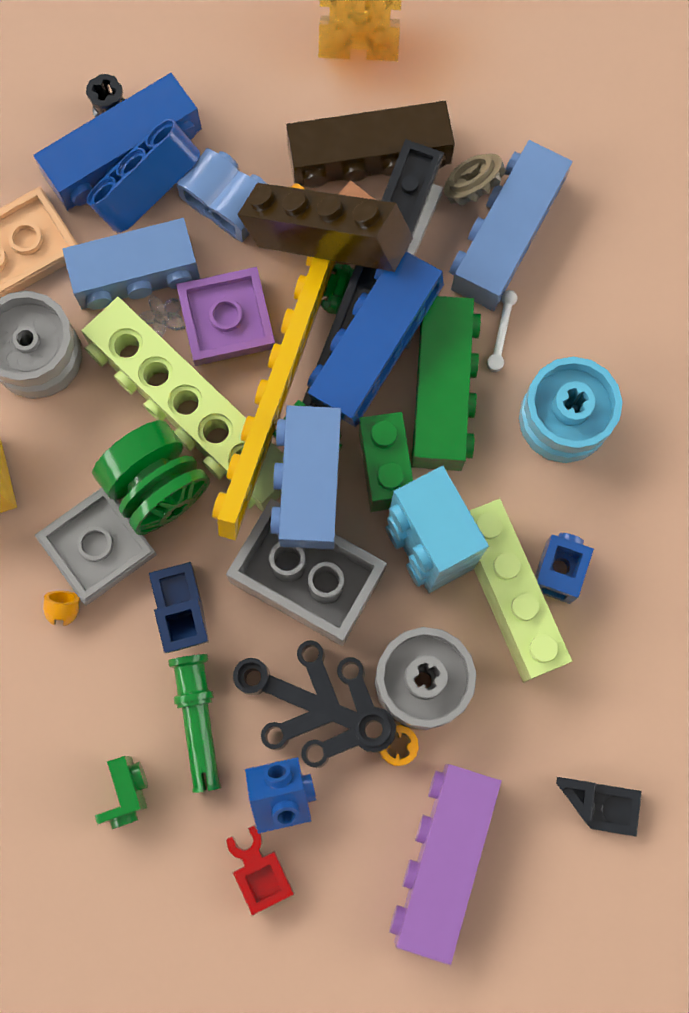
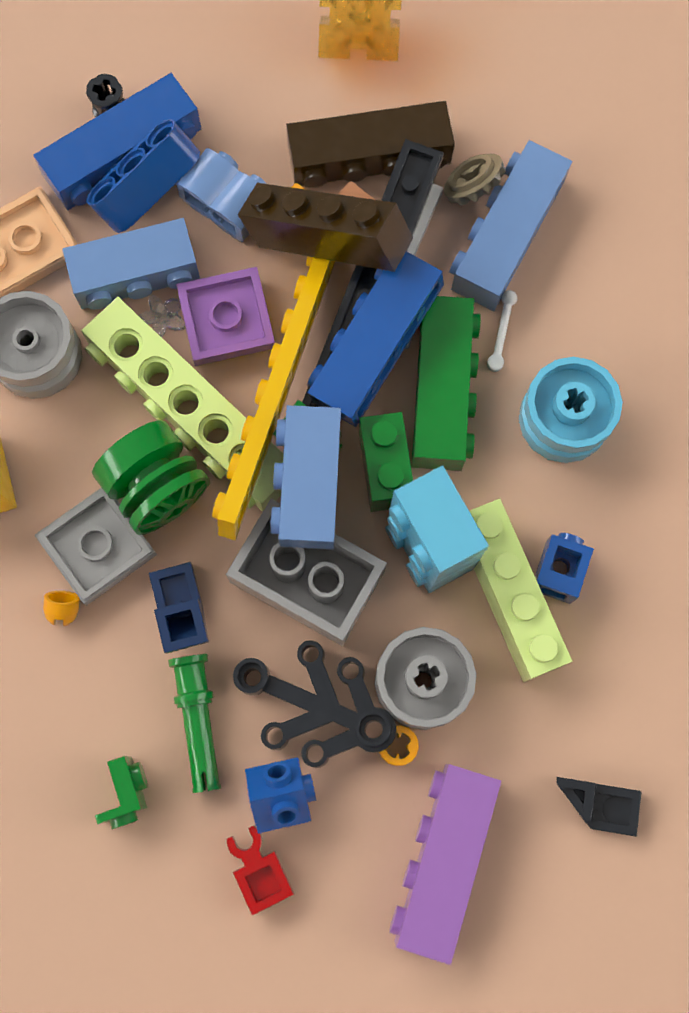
green piece [321,264,354,314] -> none

